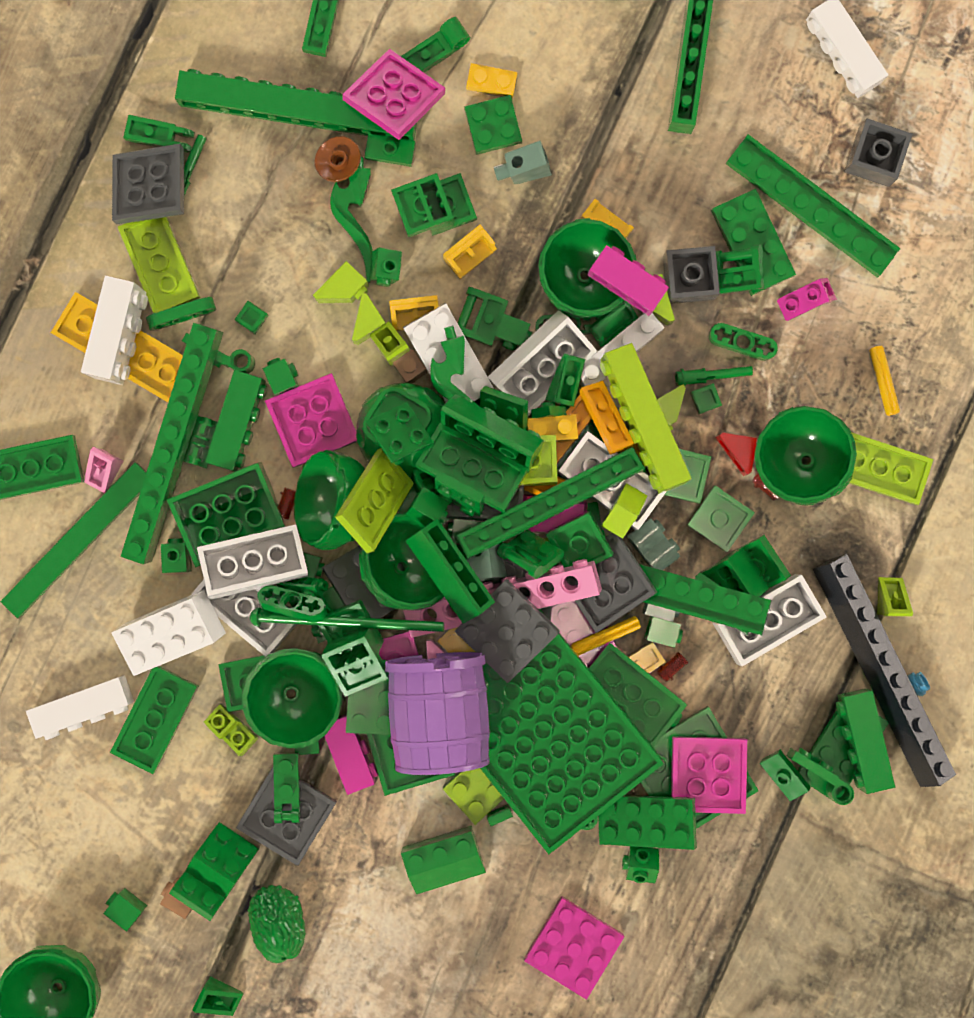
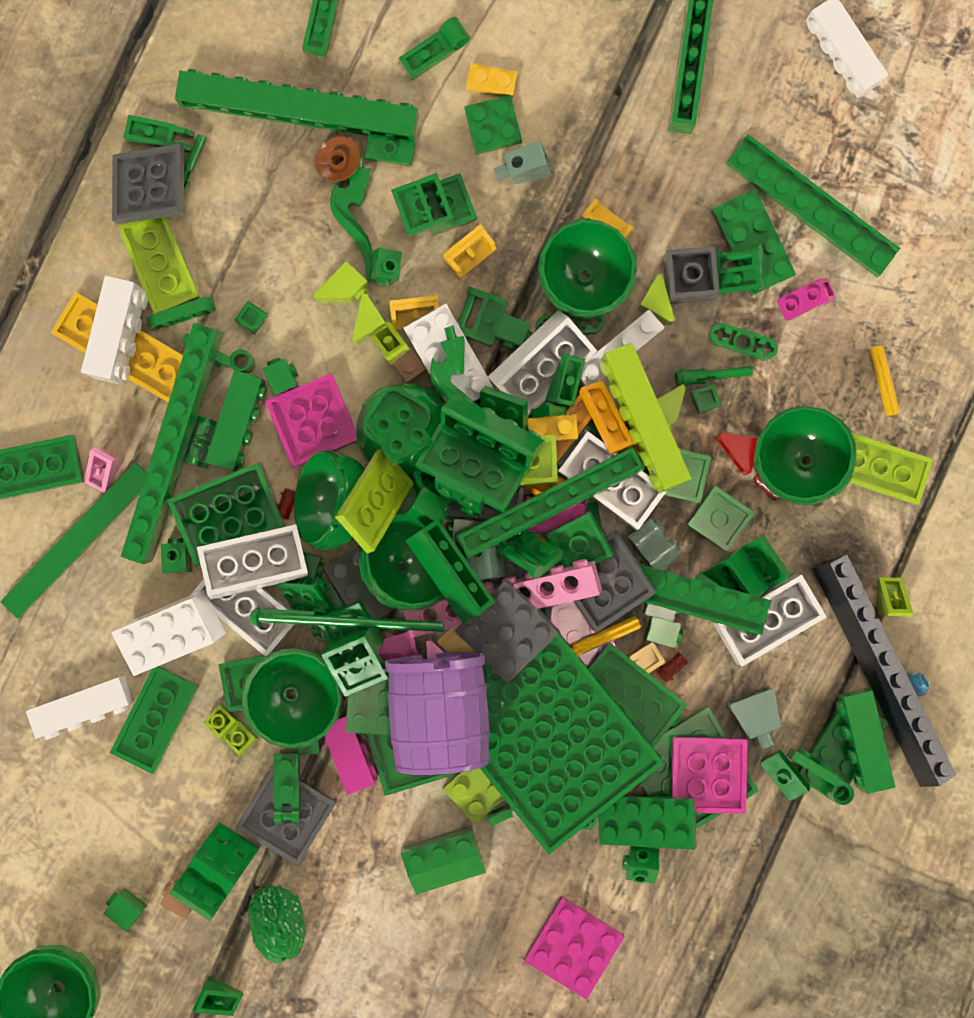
green beam [257,585,327,623] -> none
dark pink plate [342,49,445,140] -> none
dark pink brick [588,245,669,316] -> none
green tile [588,301,639,347] -> none
lime slope [601,483,648,539] -> none
dark grey brick [844,118,913,187] -> none
none -> sand green torso [726,686,781,748]

